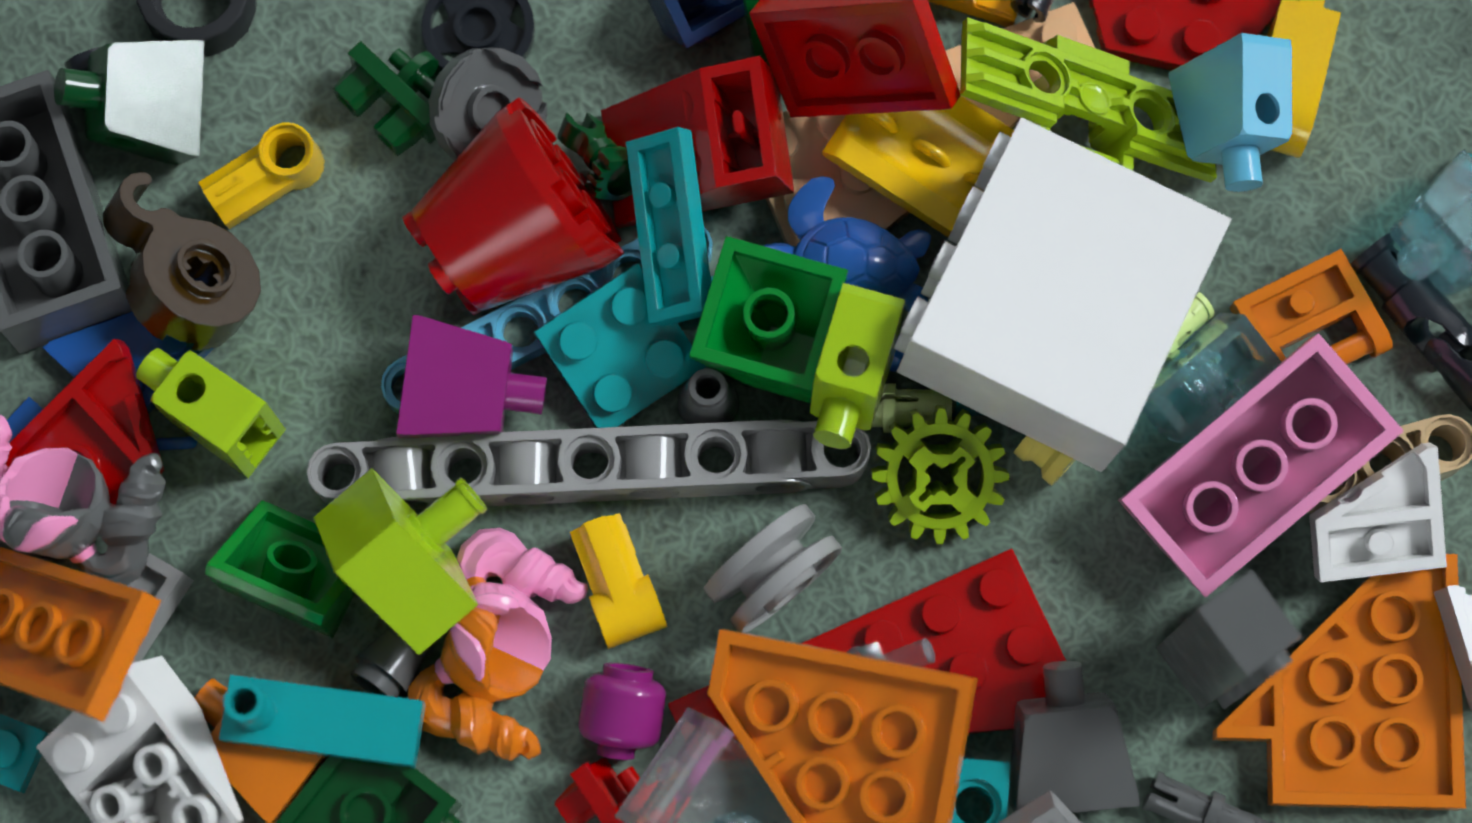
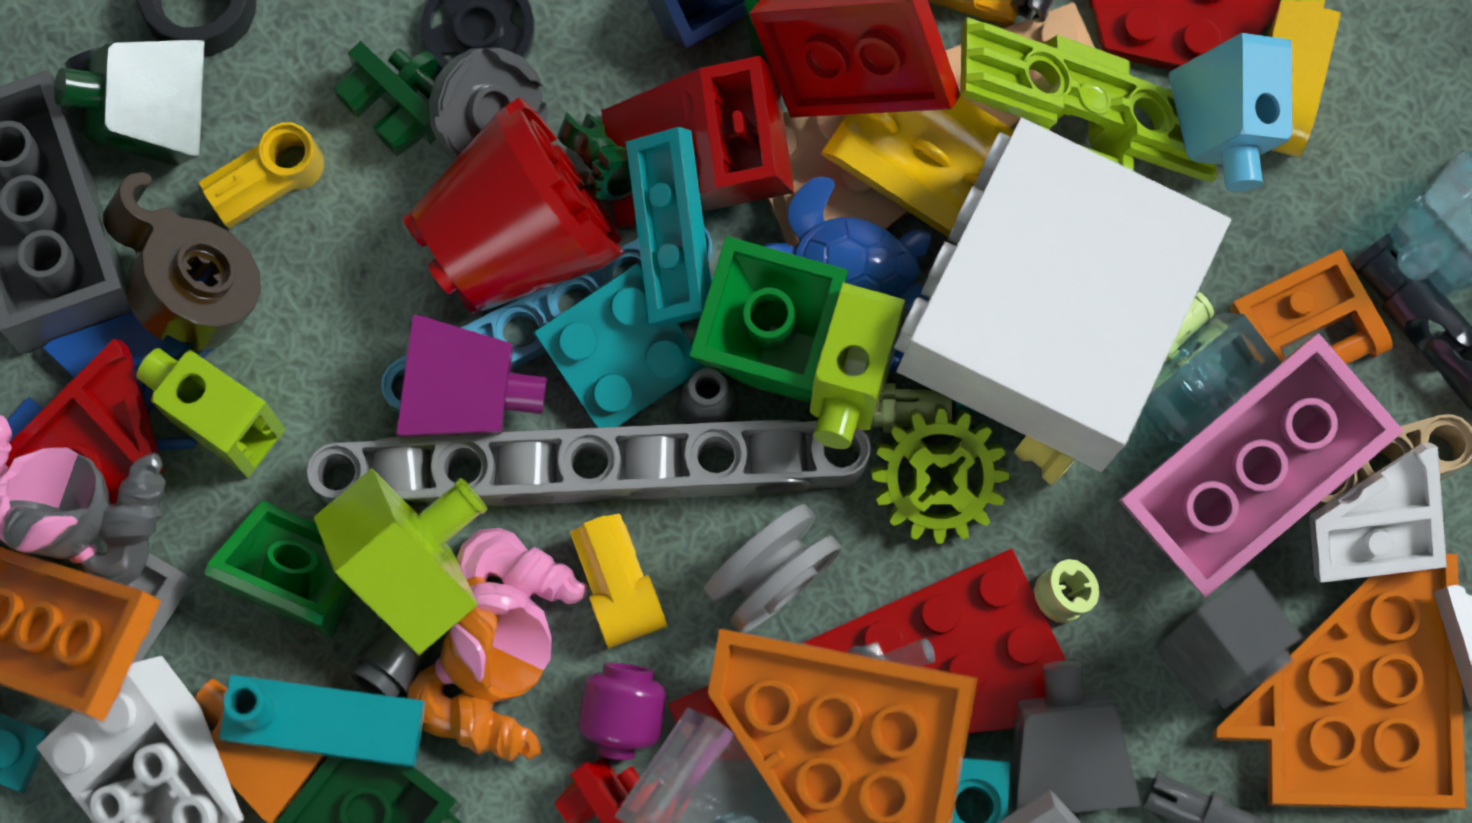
none -> yellowish green bush [1034,559,1100,623]

